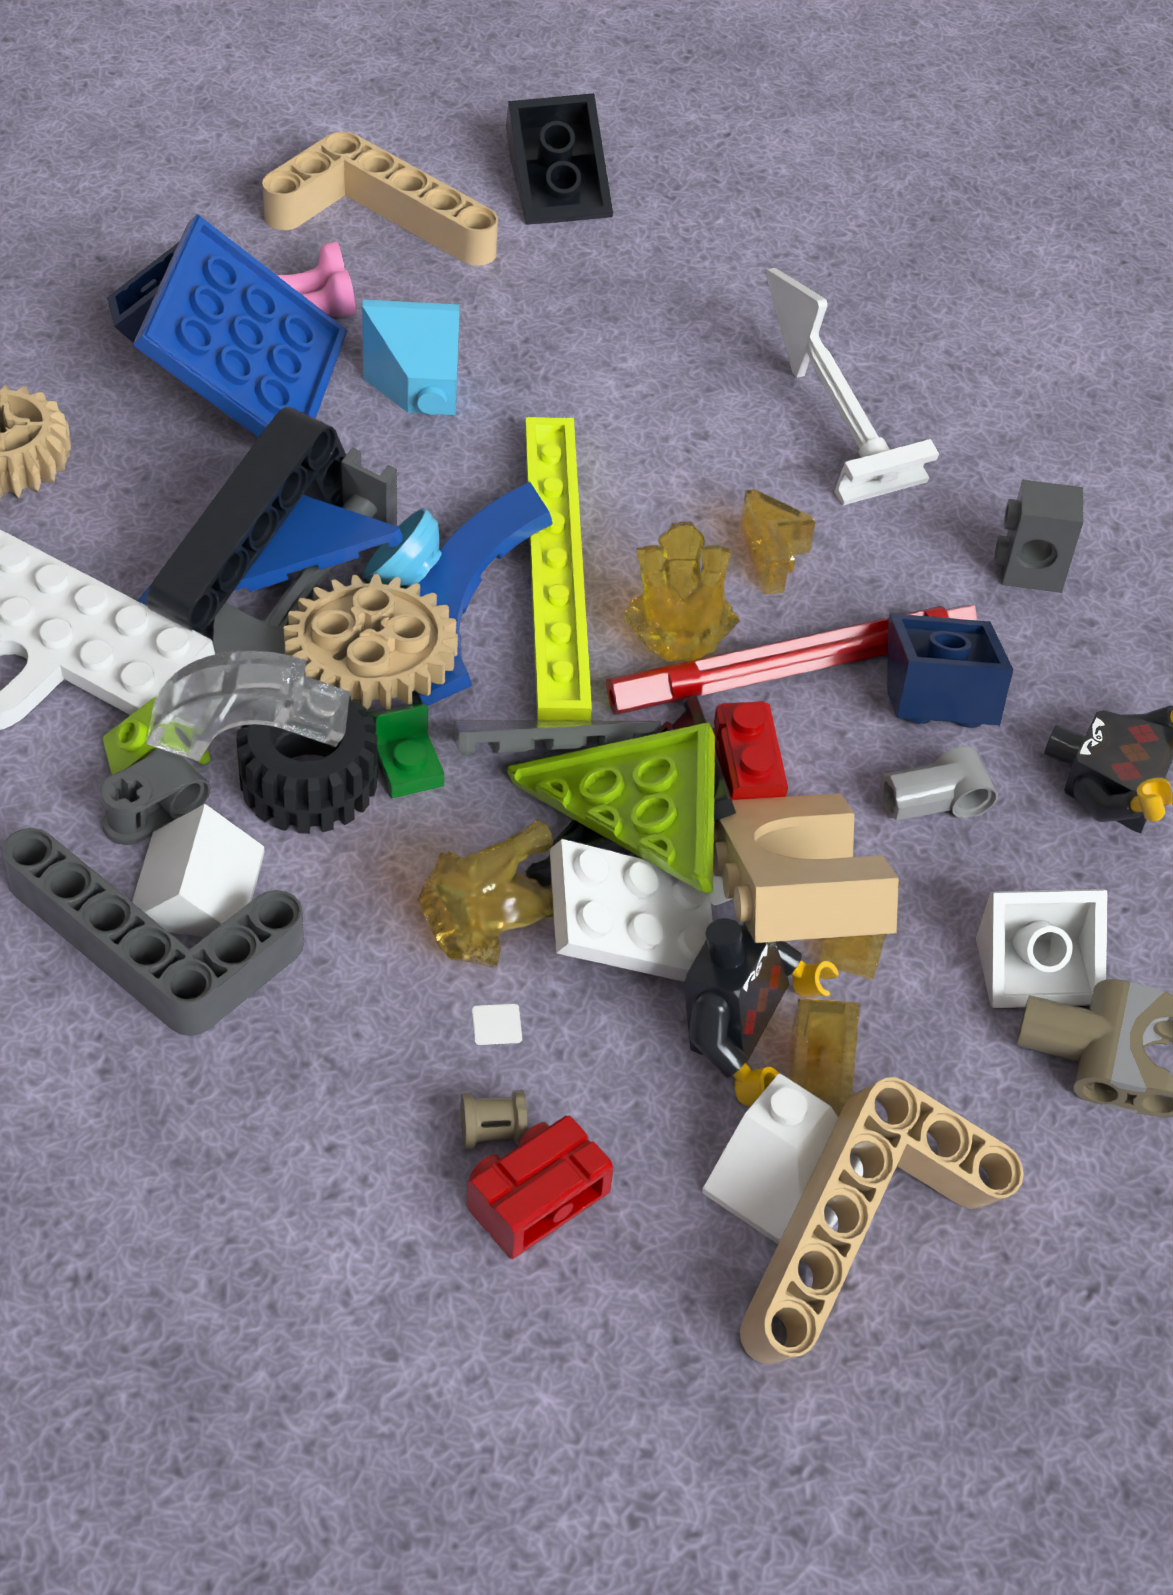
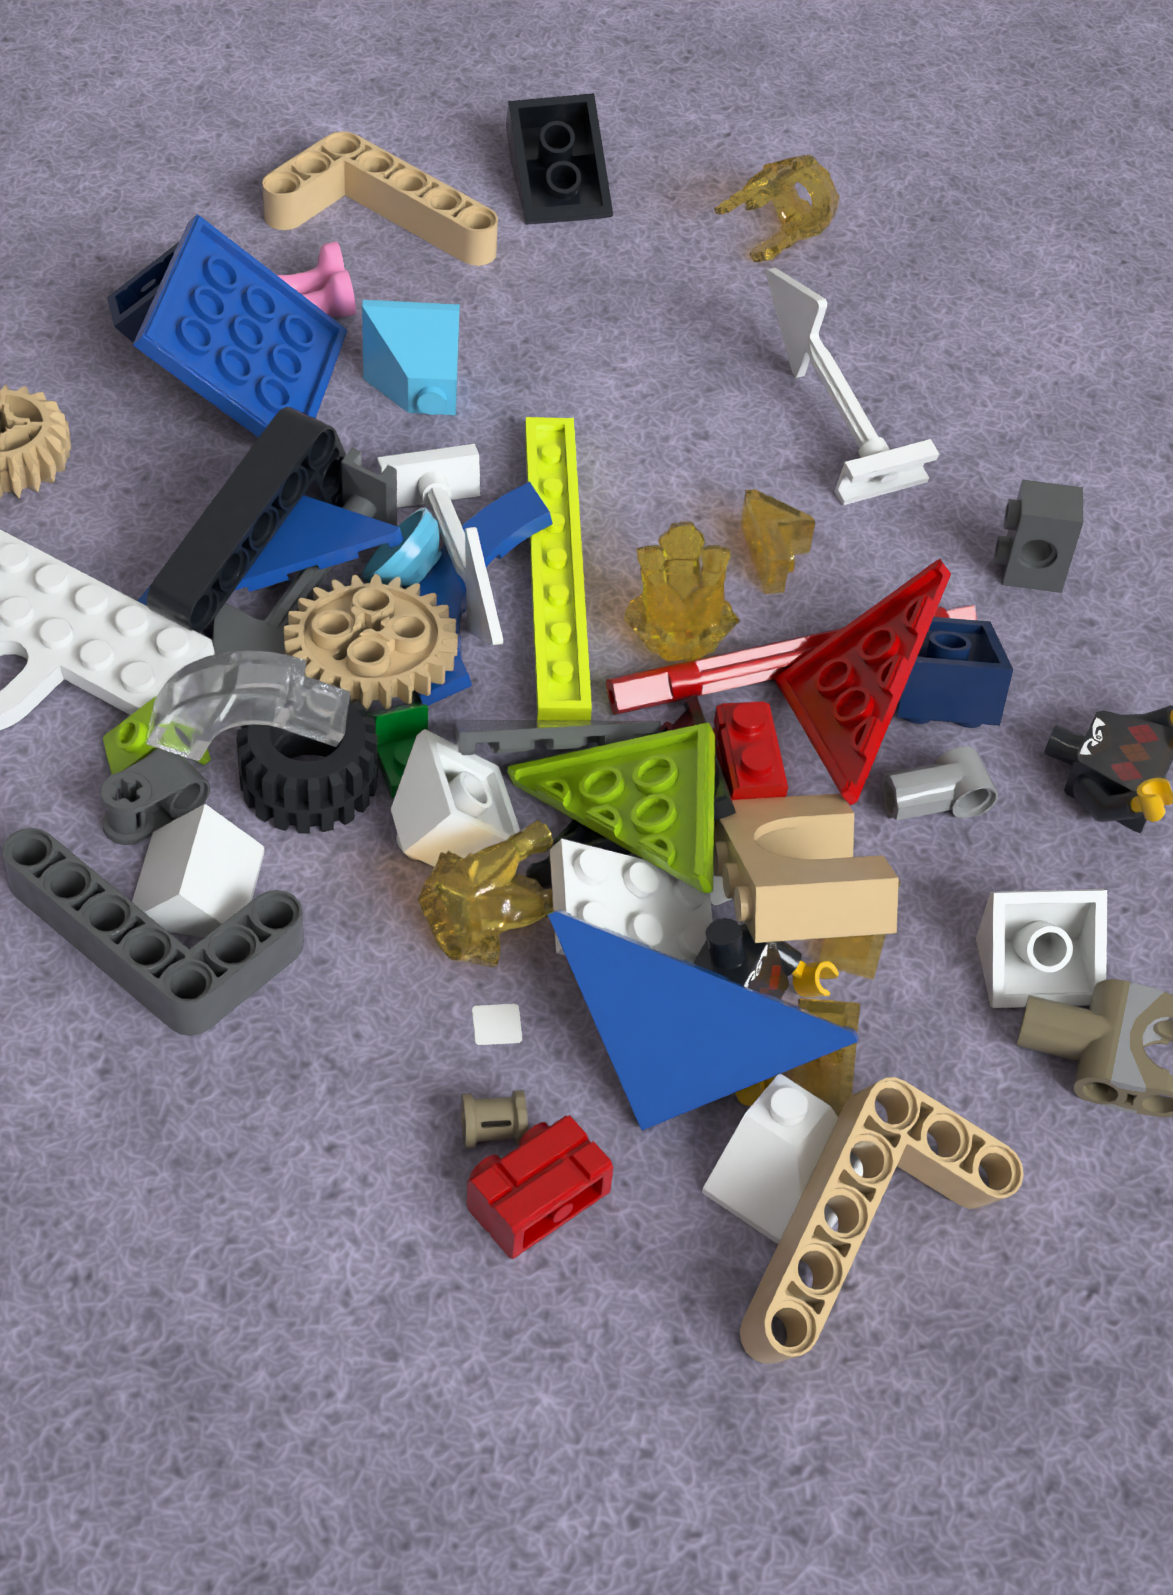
none -> white piece [377,444,503,645]
none -> white slope [391,729,527,869]
none -> blue tile [548,909,859,1130]
none -> clear yellow piece [714,154,840,262]
none -> red tile [774,558,951,806]

